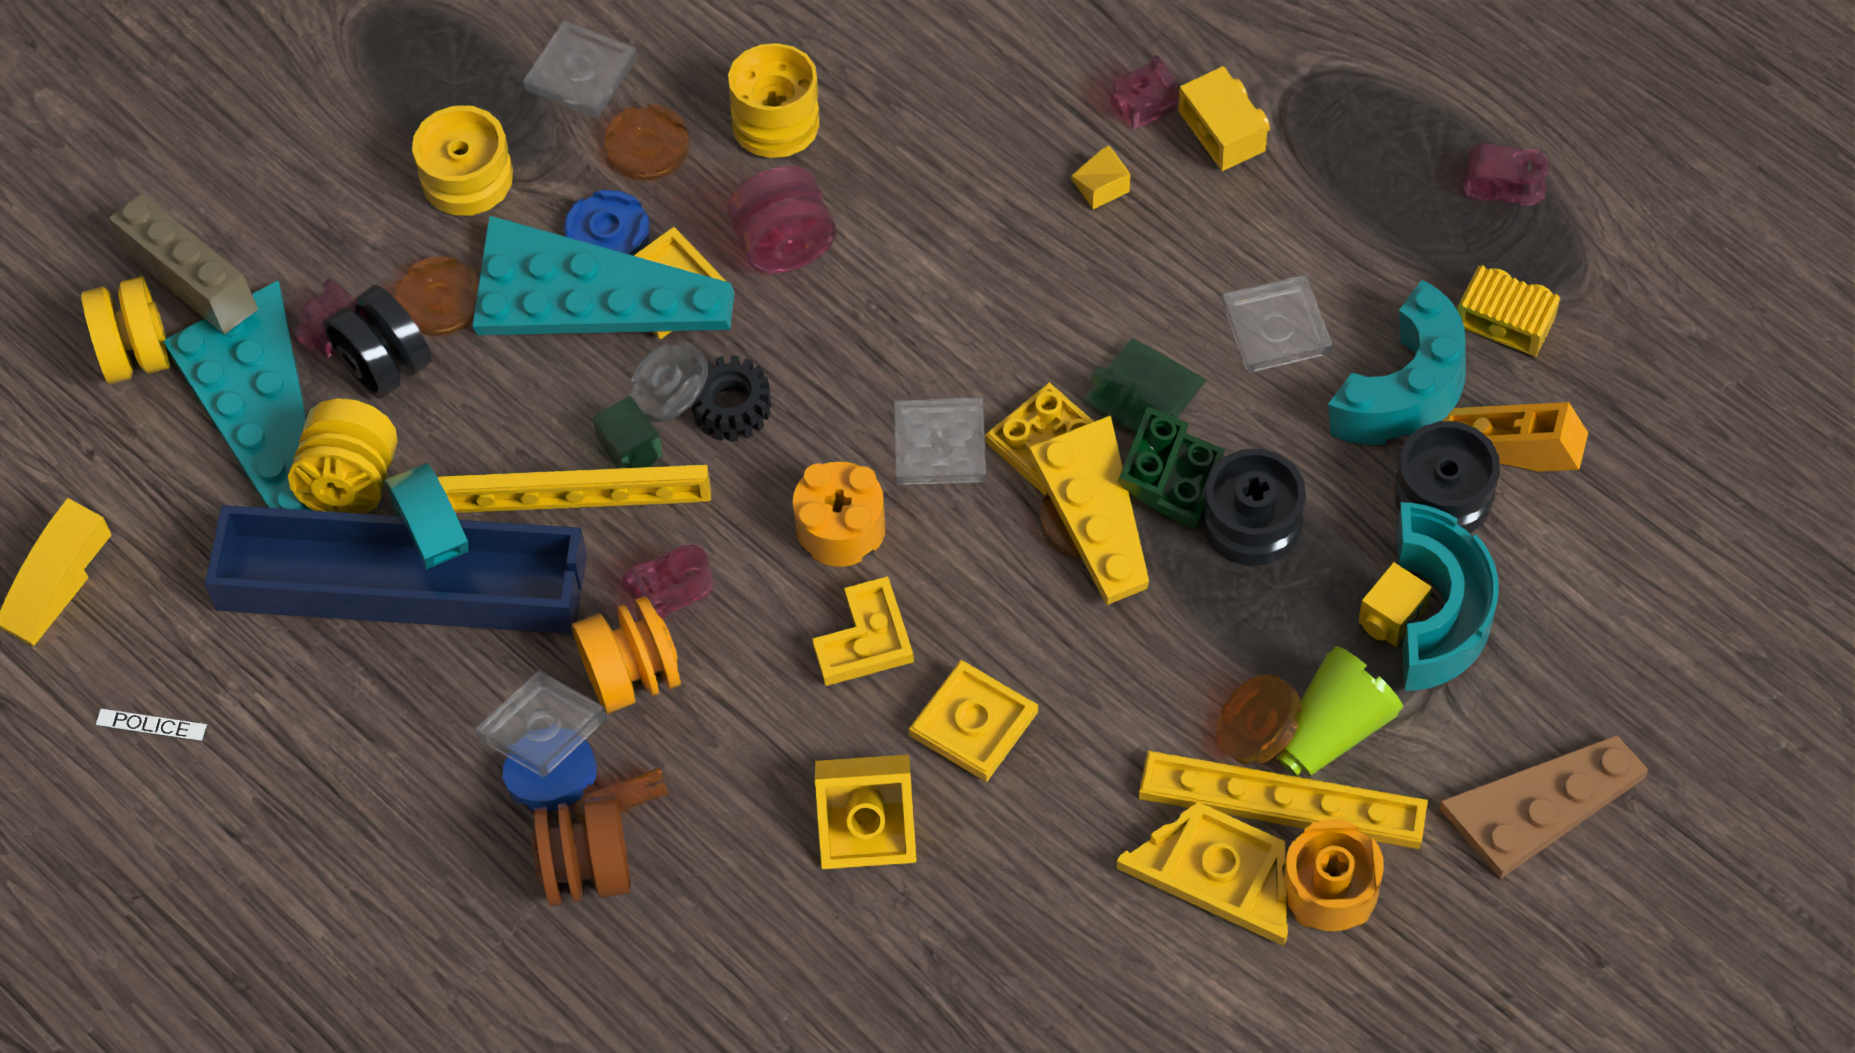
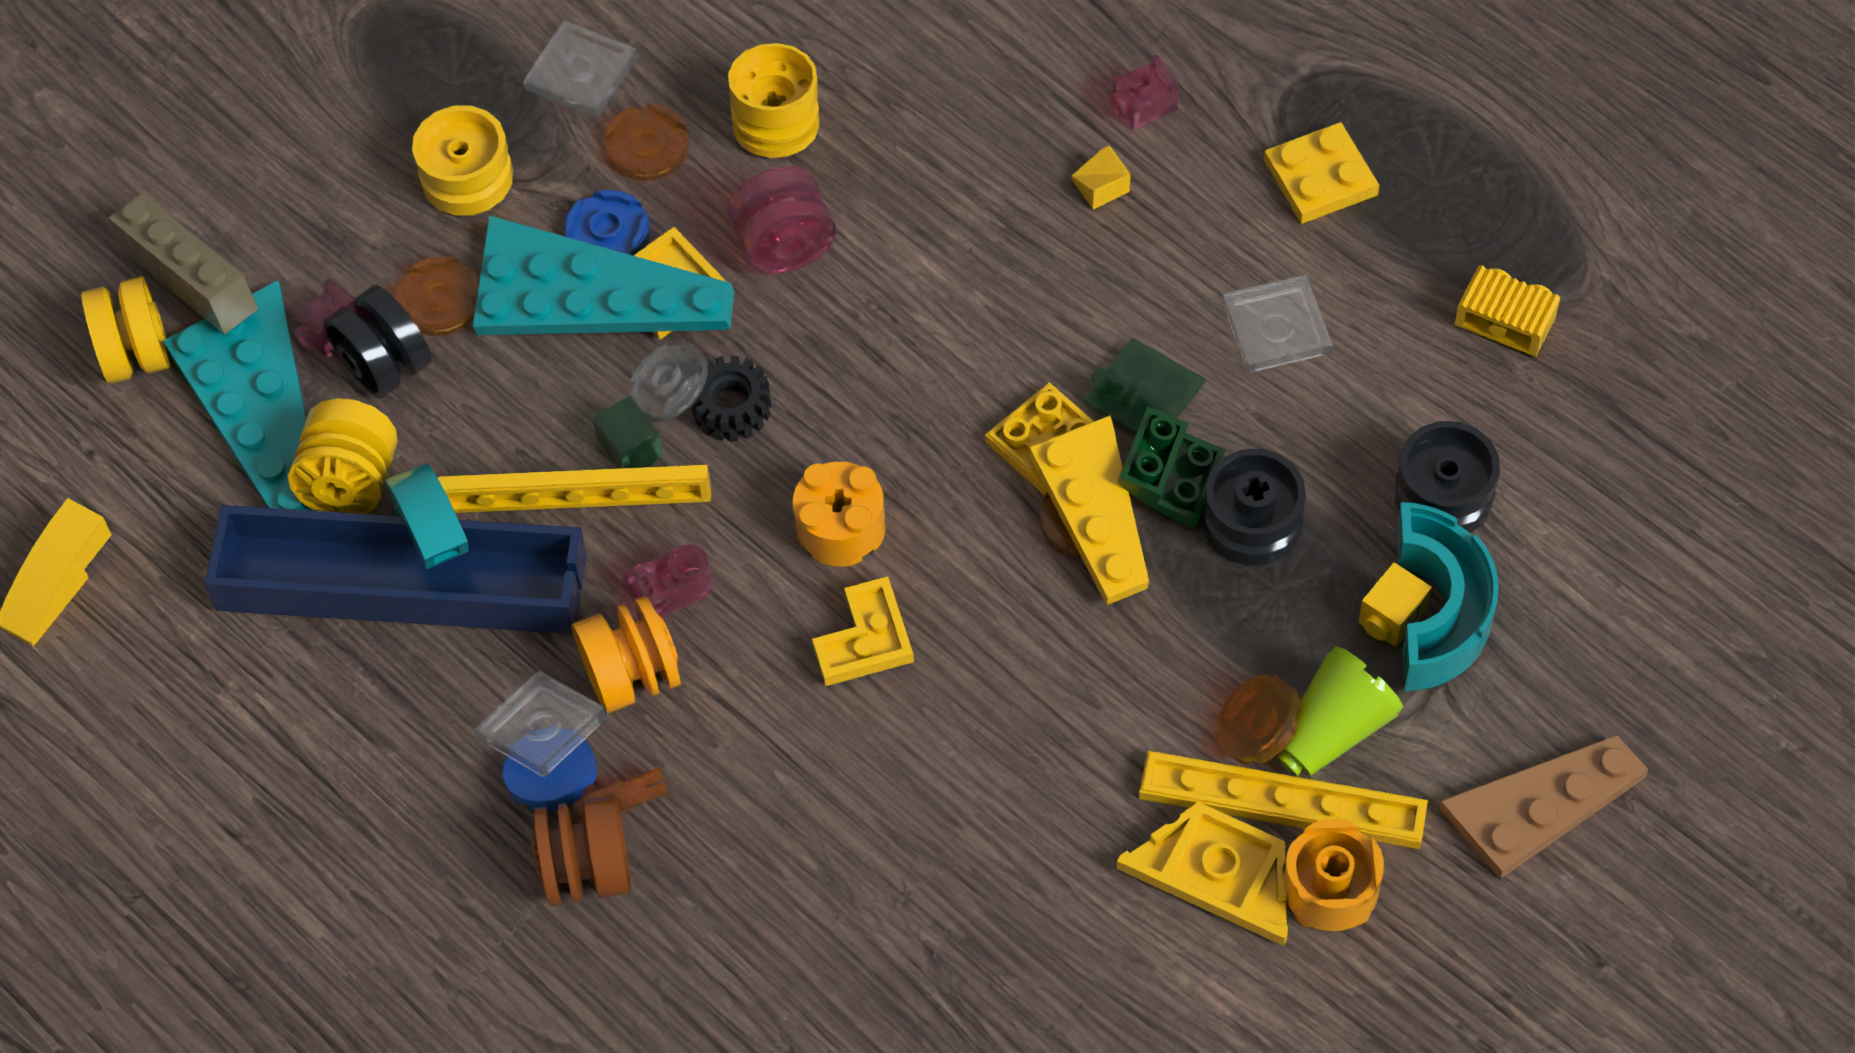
white sticker [96,709,207,741] -> none
yellow slope [815,754,917,869] -> none
clear tile [894,397,986,485] -> none
yellow plate [909,660,1038,782] -> none
yellow brick [1178,66,1270,171] -> none
teal brick [1328,280,1466,445] -> none
light orange slope [1442,402,1588,472] -> none
clear pink piece [1463,143,1549,205] -> none
none -> yellow plate [1264,122,1379,224]

